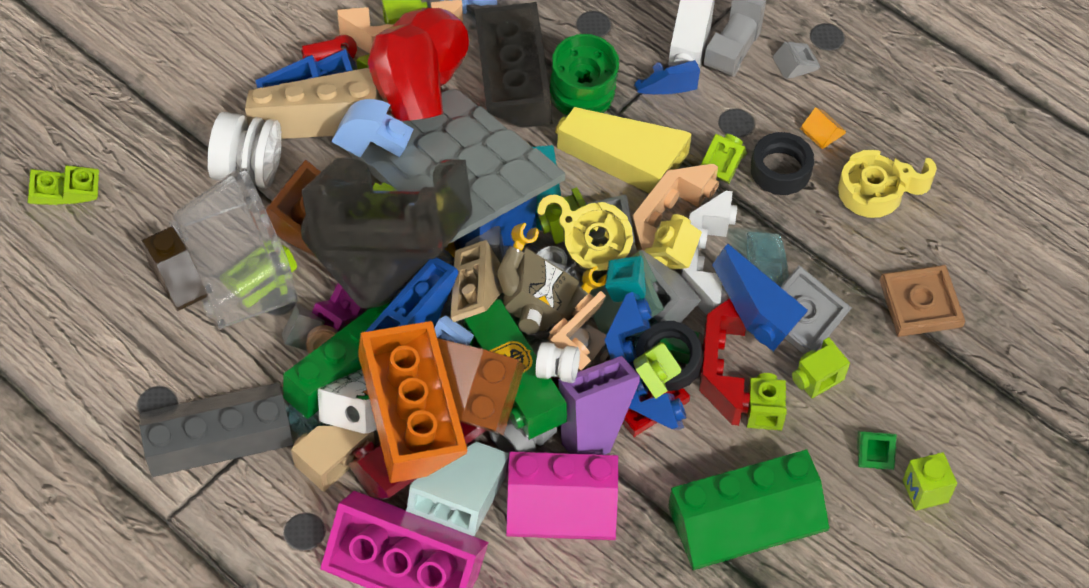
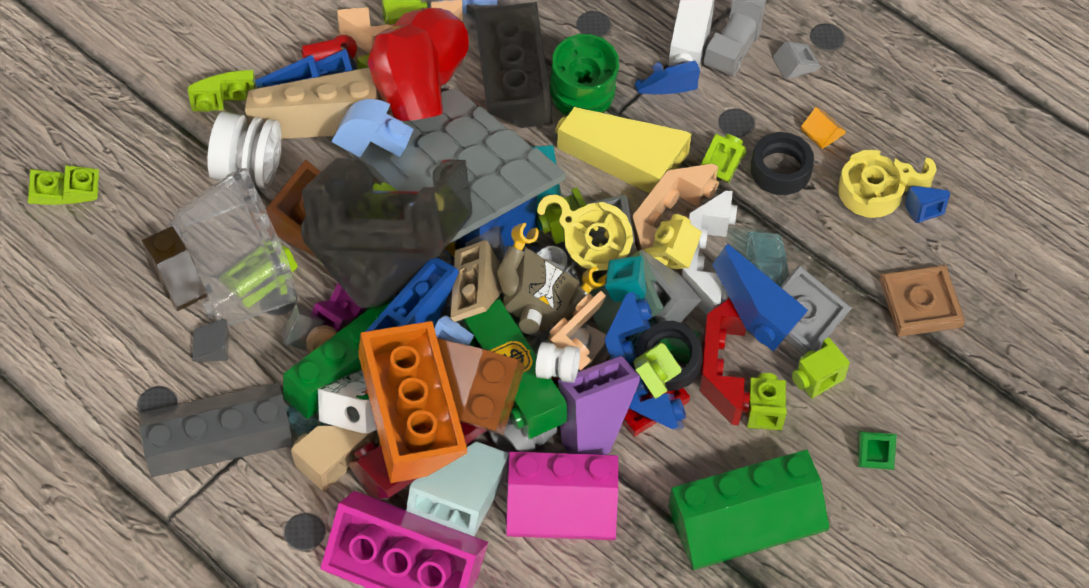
lime brick [902,452,957,511] -> none
none -> lime slope [188,70,257,112]
none -> dark grey slope [192,319,229,362]
none -> blue slope [905,186,950,223]

